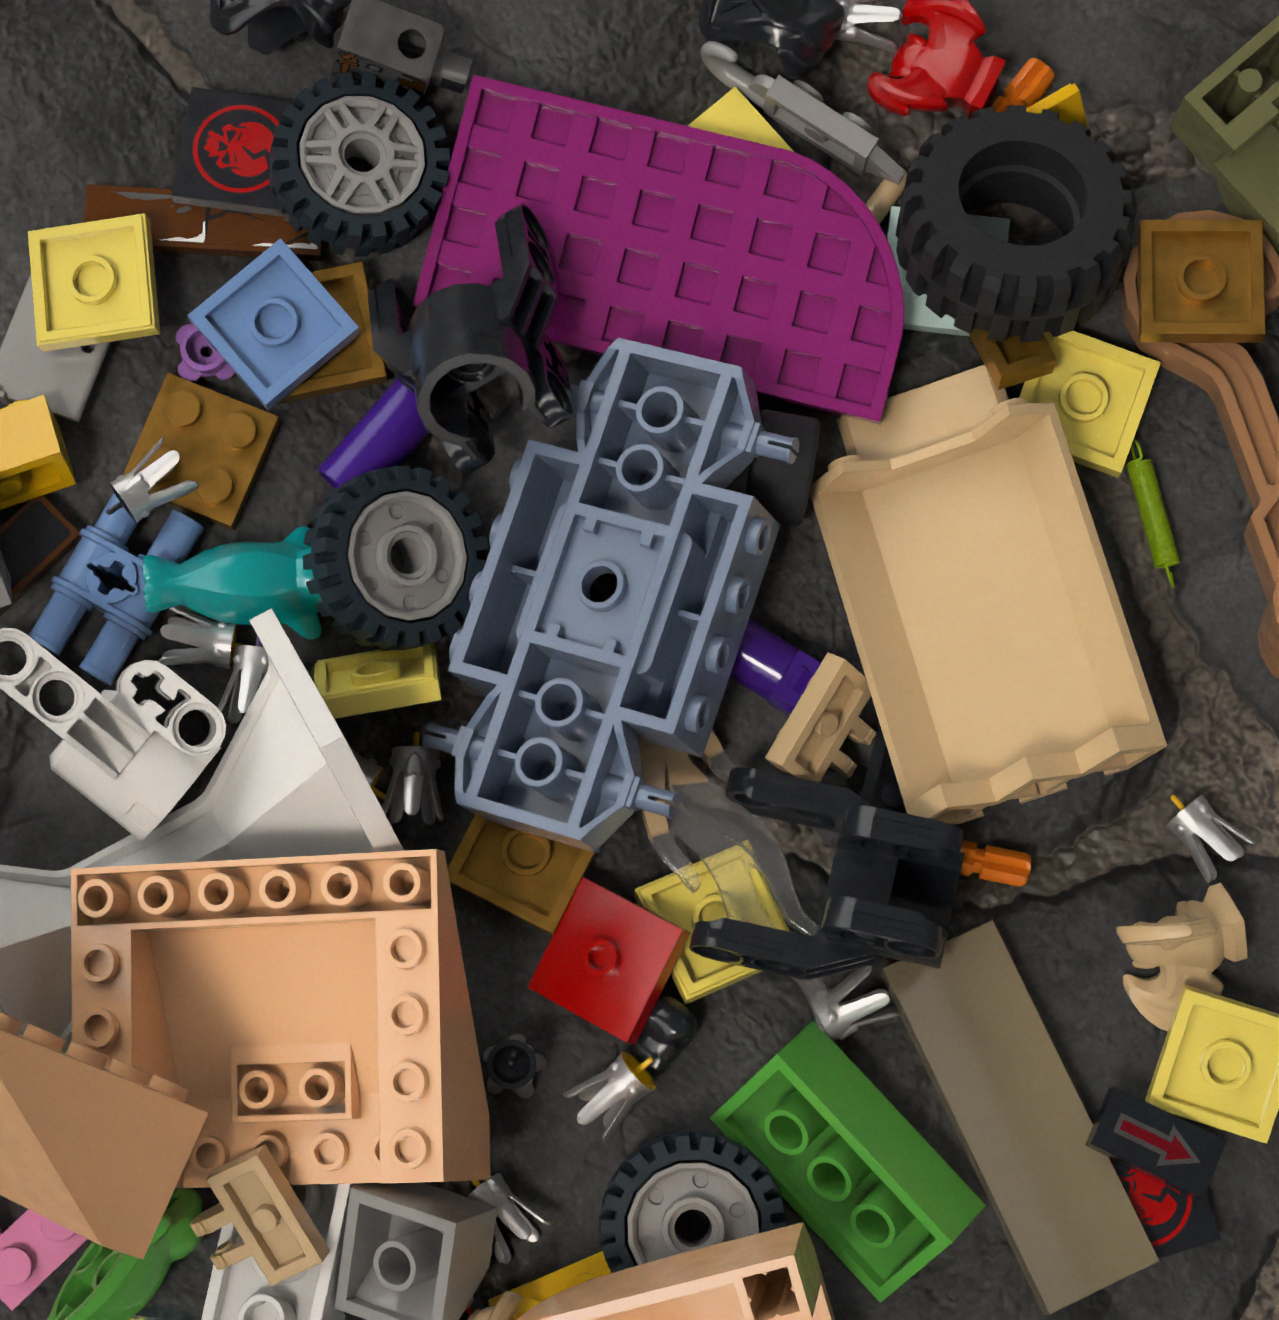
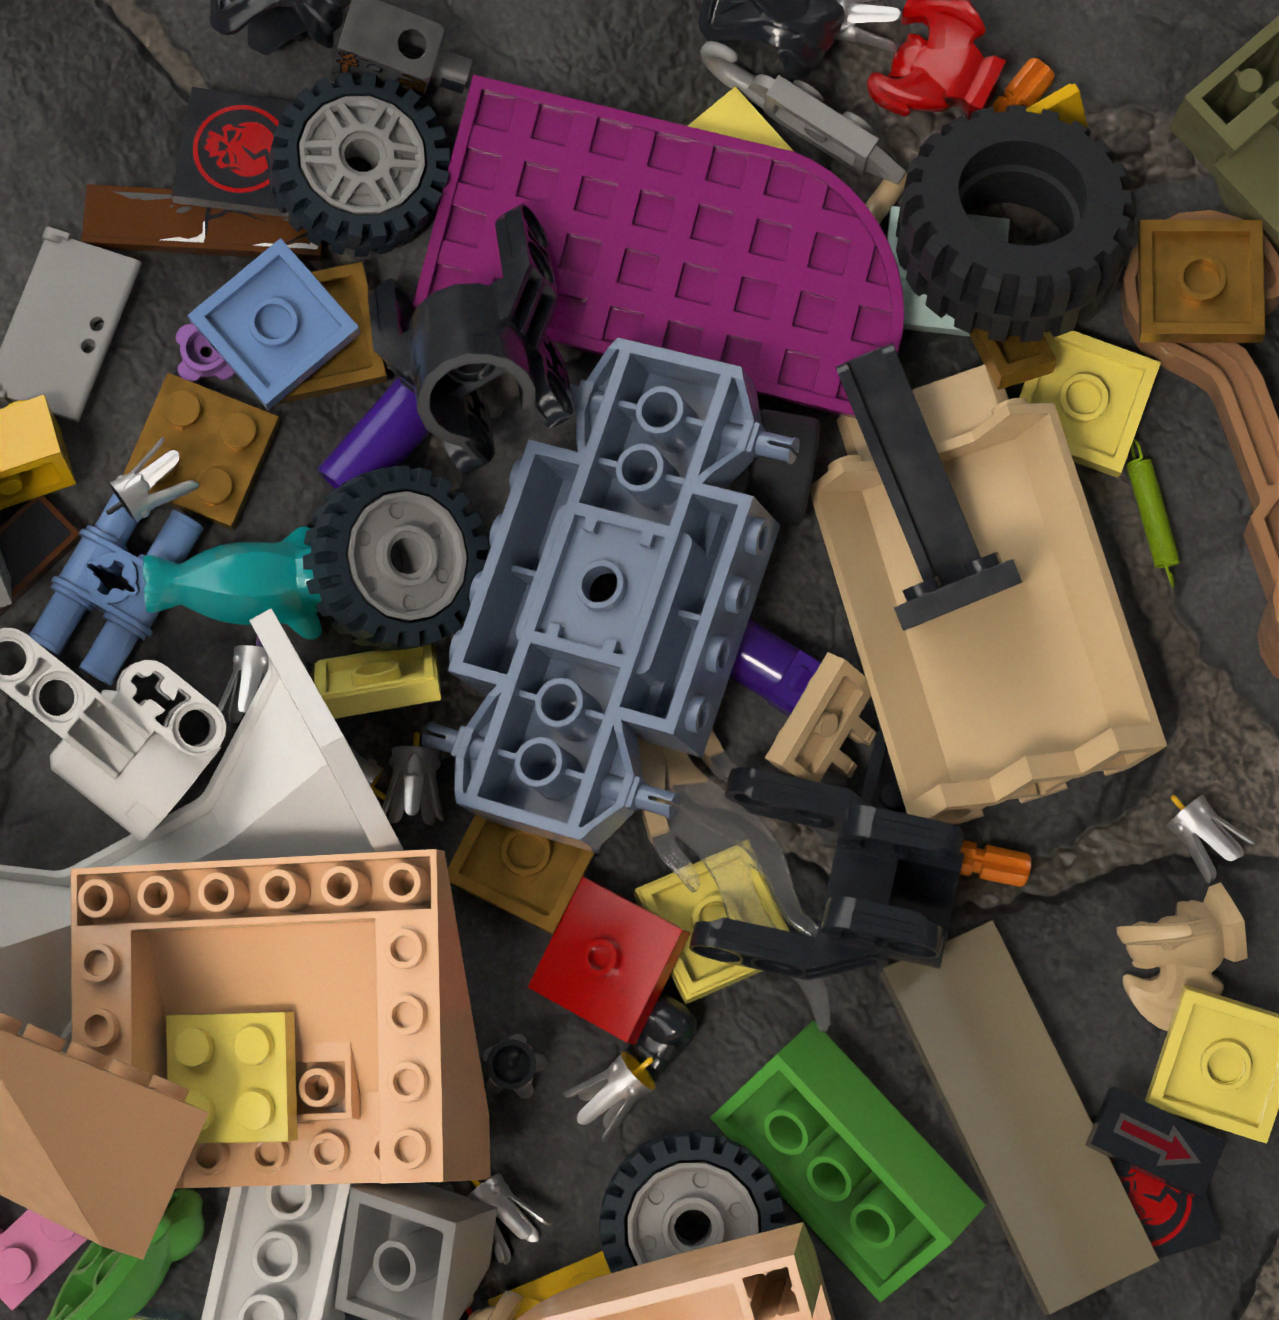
light yellow plate [28,213,160,352] -> none
flat silver piece [158,606,251,669] -> none
tan hinge [189,1144,330,1286] -> none
flat silver piece [804,966,900,1042] -> none
none -> light yellow plate [166,1011,298,1143]
none -> black bracket [835,343,1025,631]

